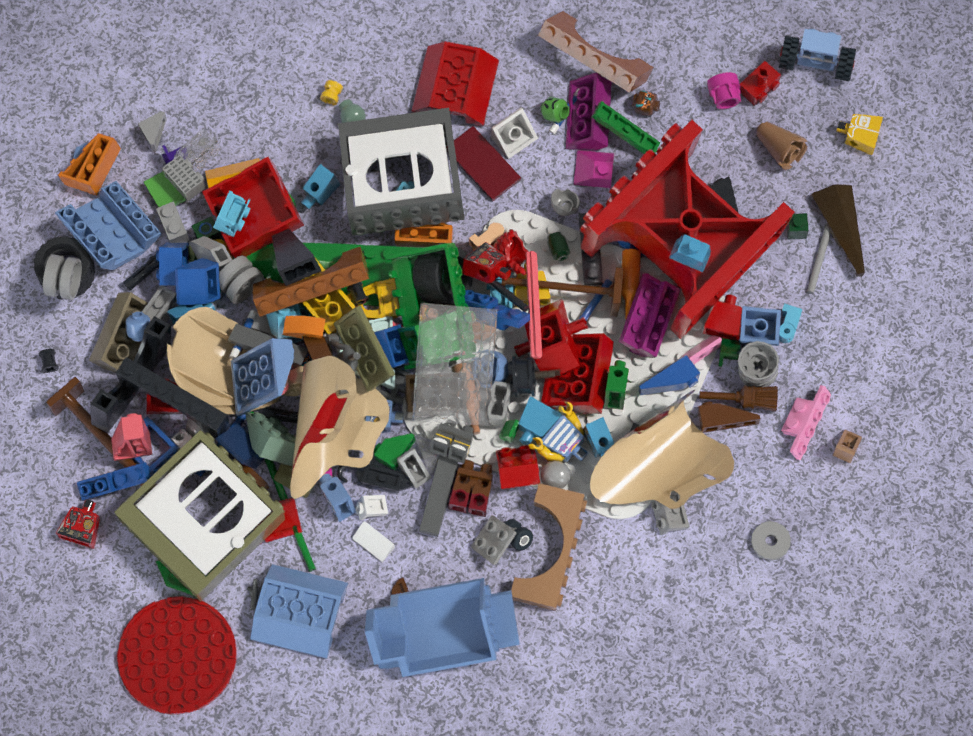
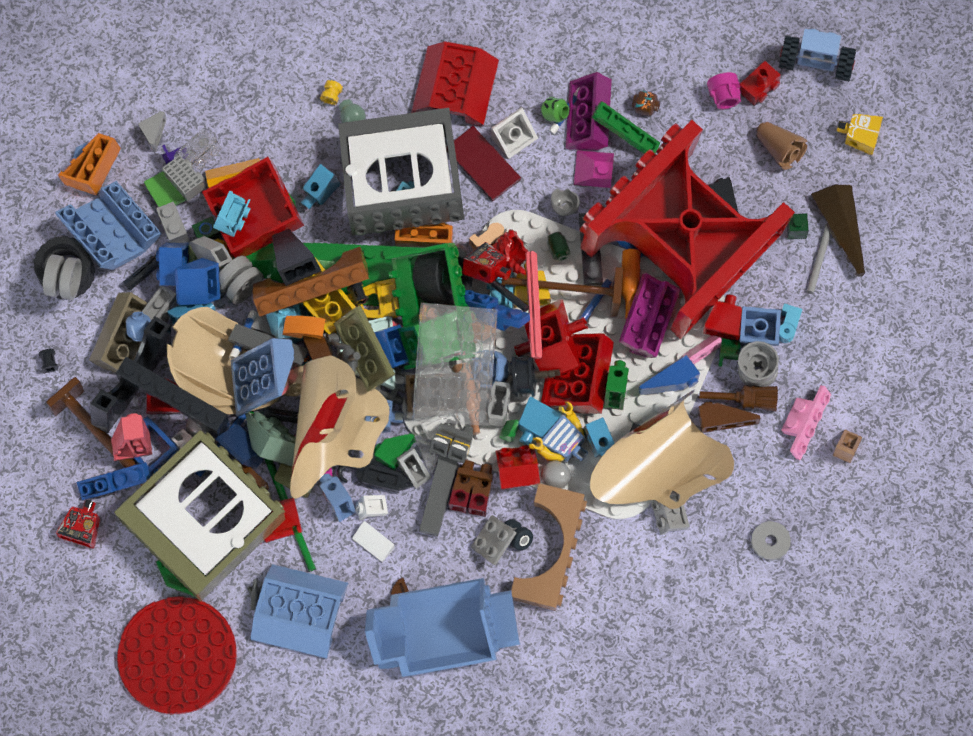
arch [538,11,654,93] -> none
dark azure torso [669,235,711,272] -> none

